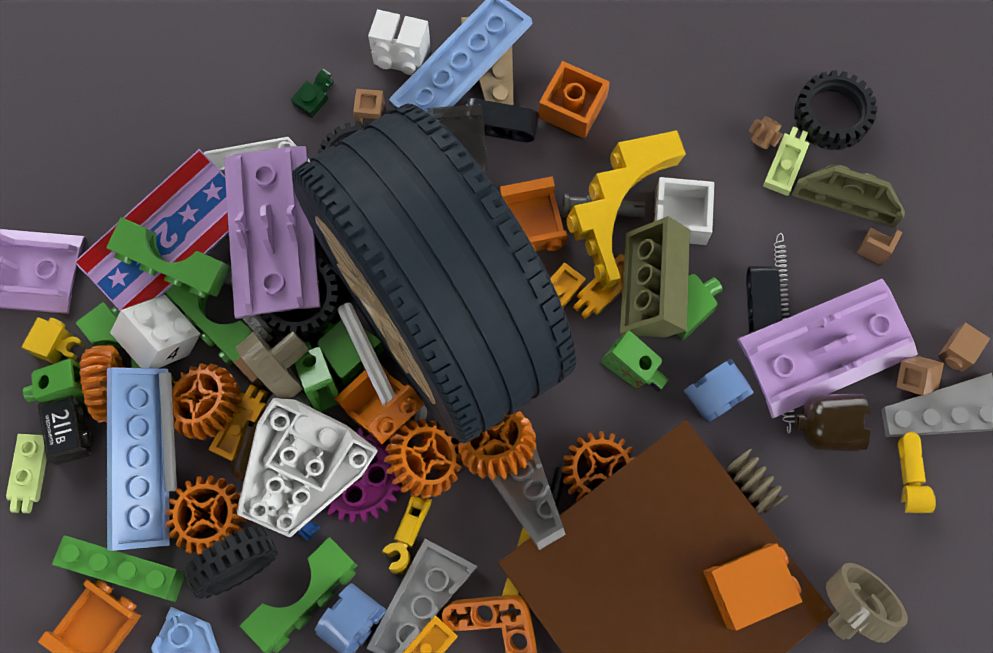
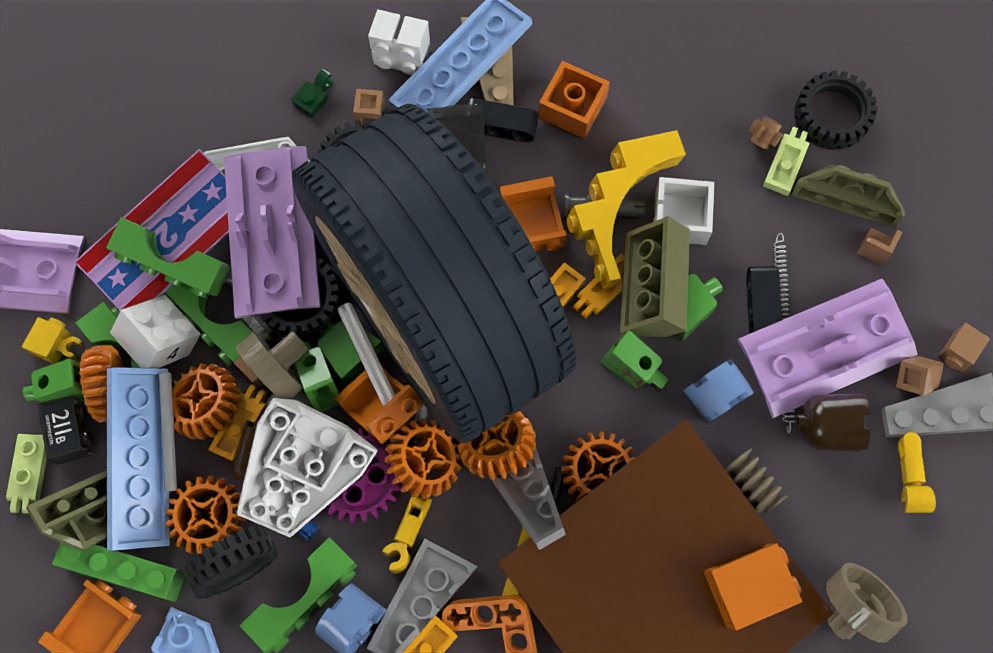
none -> olive wedge [26,470,107,551]

